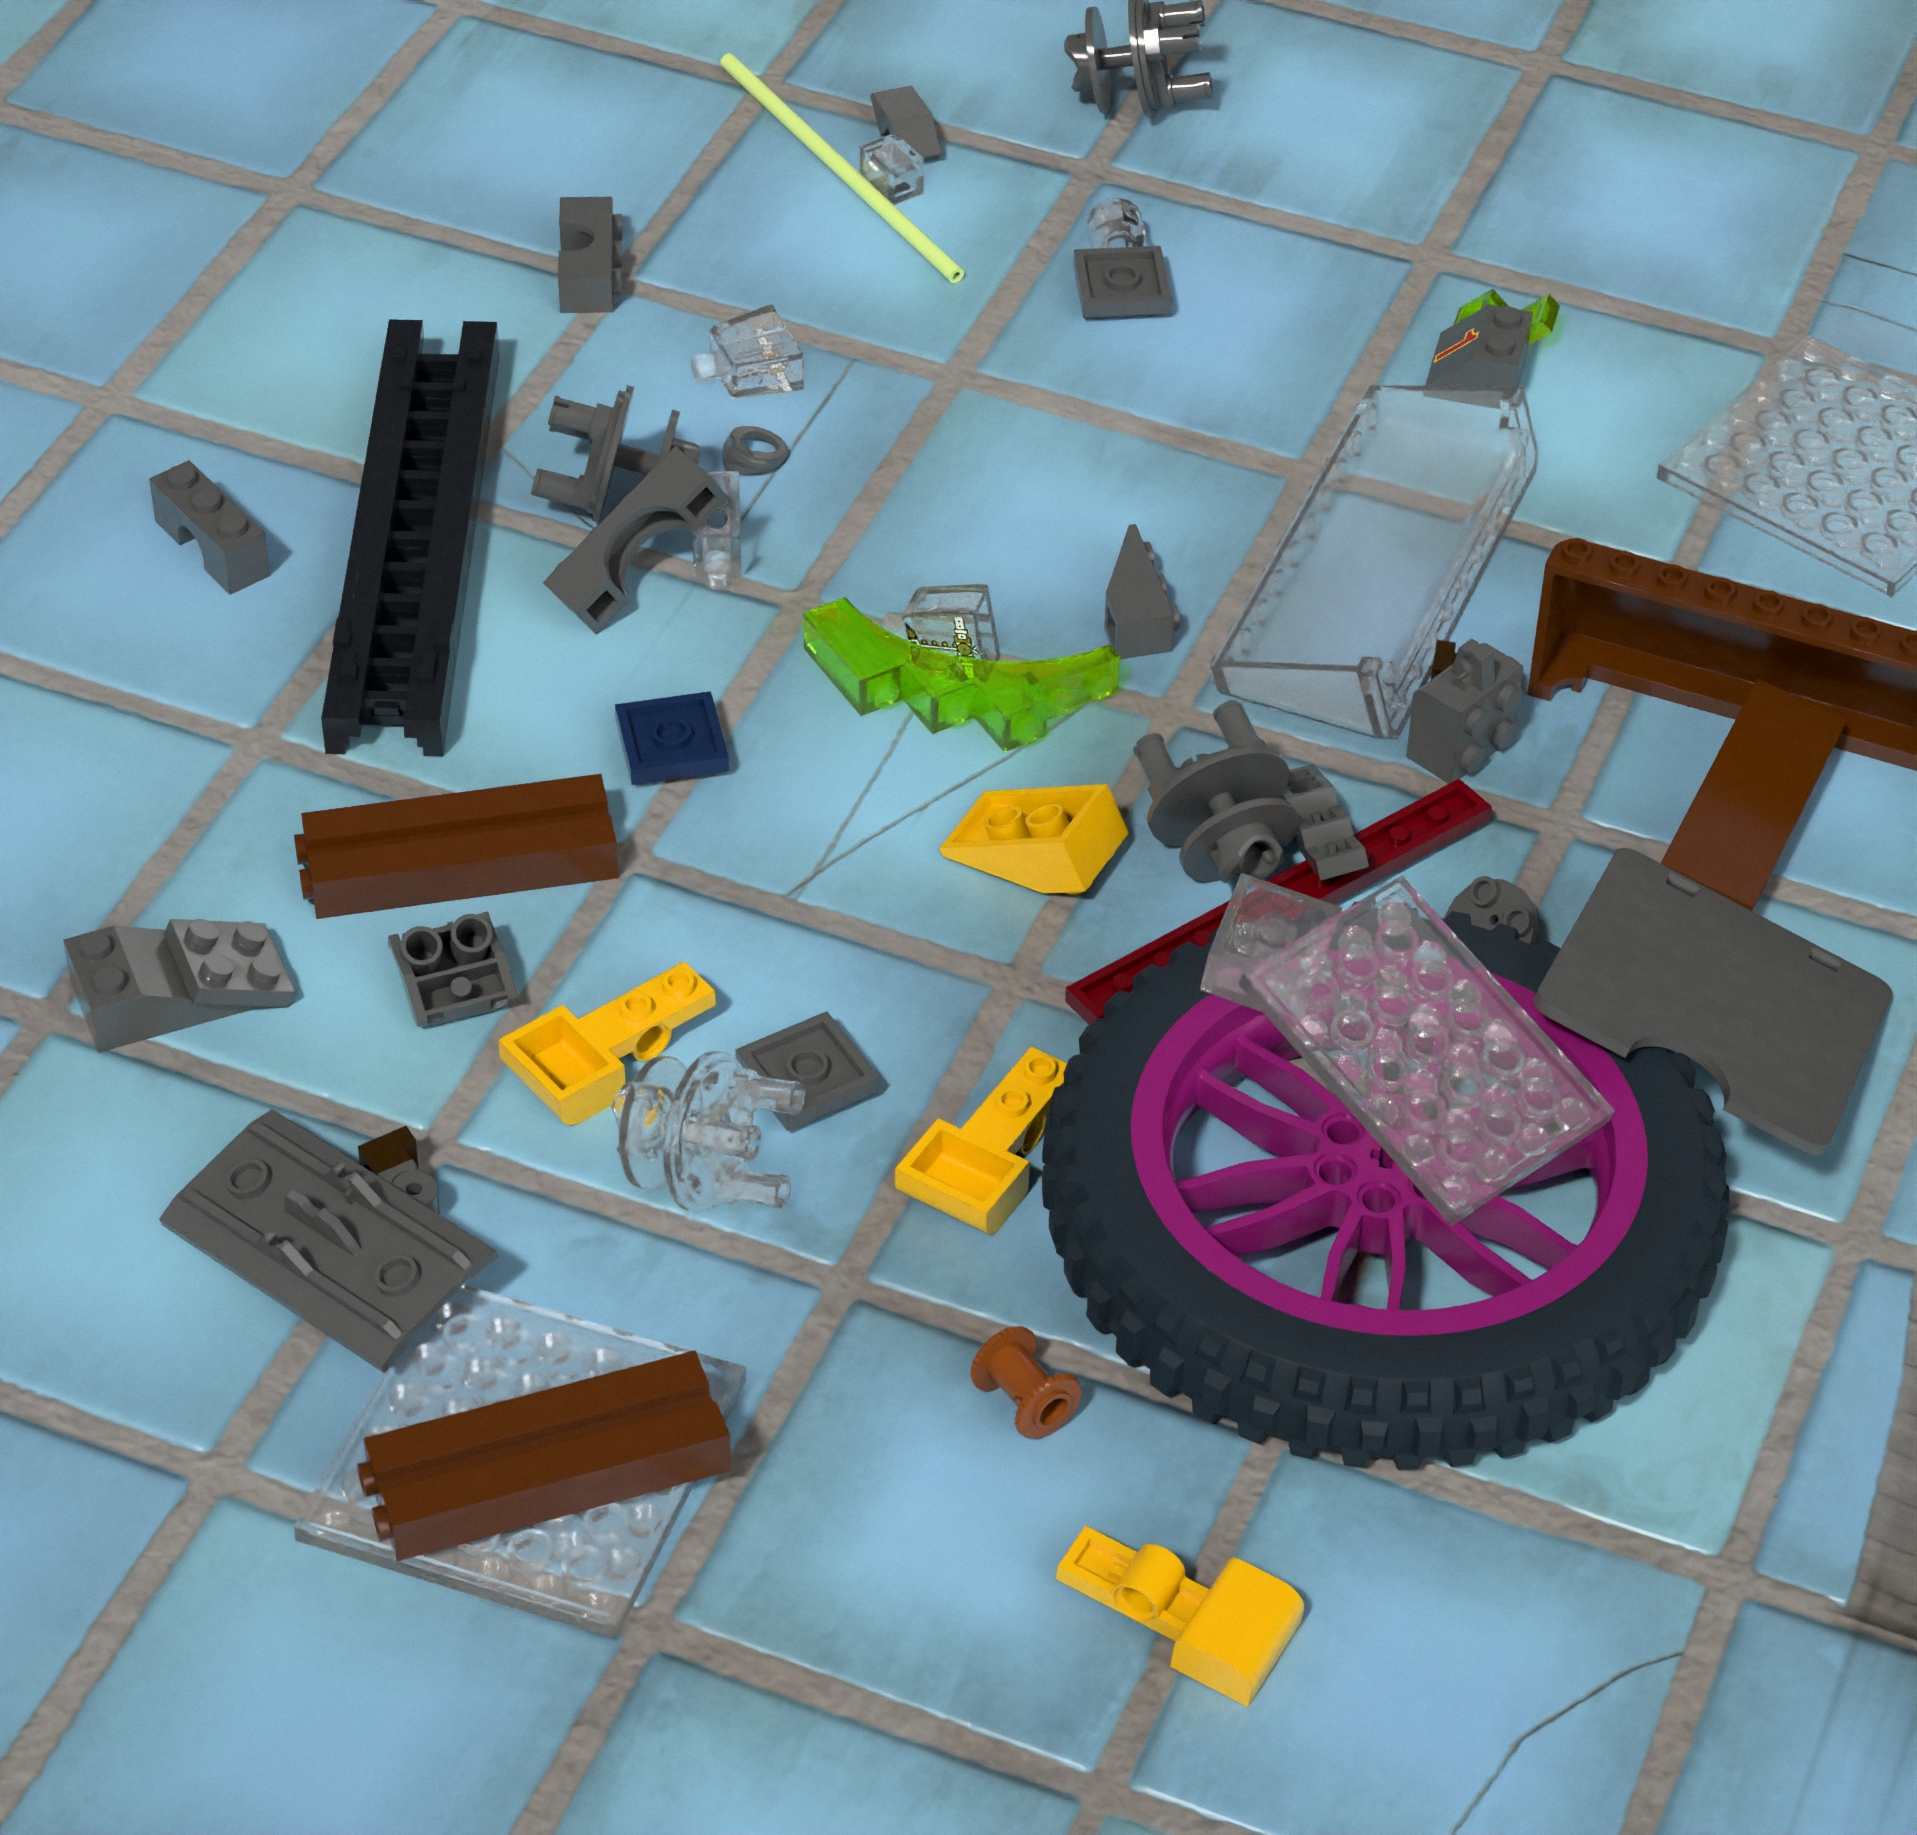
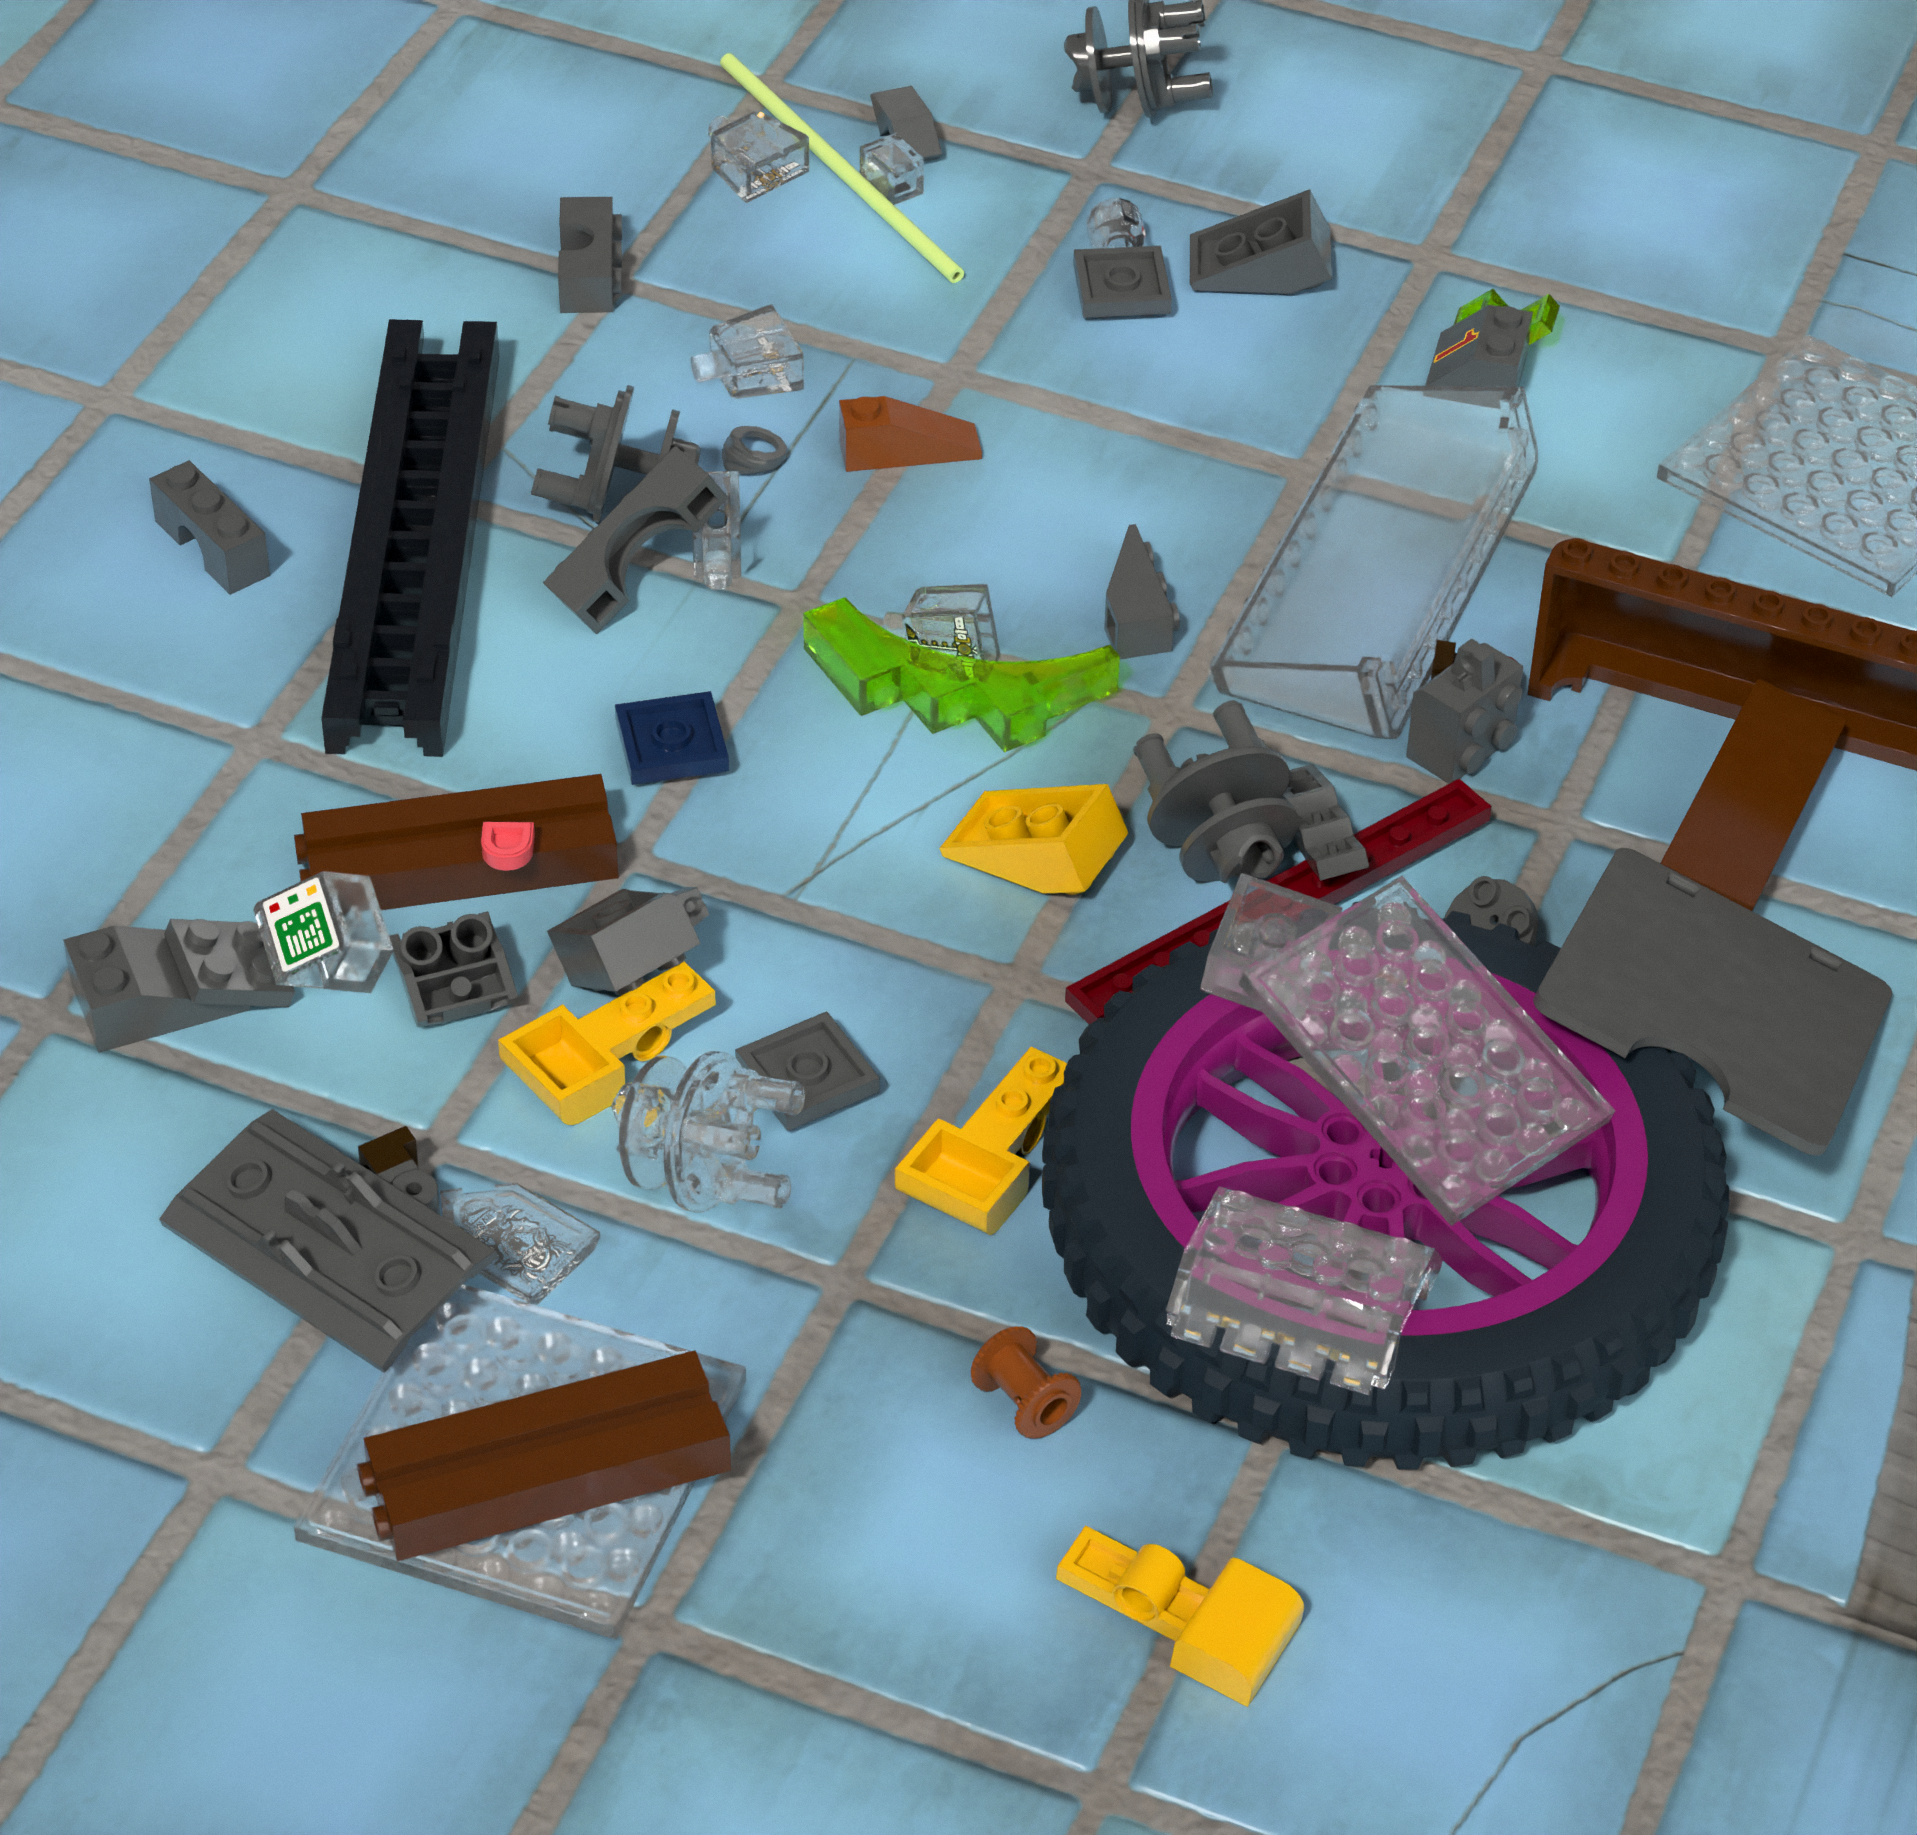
none -> clear slope [253,871,394,993]
none -> clear tile [440,1183,600,1305]
none -> coral tile [481,822,535,871]
none -> dark grey hinge [547,887,709,995]
none -> clear torso [708,111,809,203]
none -> dark orange slope [839,396,982,472]
none -> clear slope [1166,1186,1443,1396]
none -> dark grey slope [1190,189,1332,294]

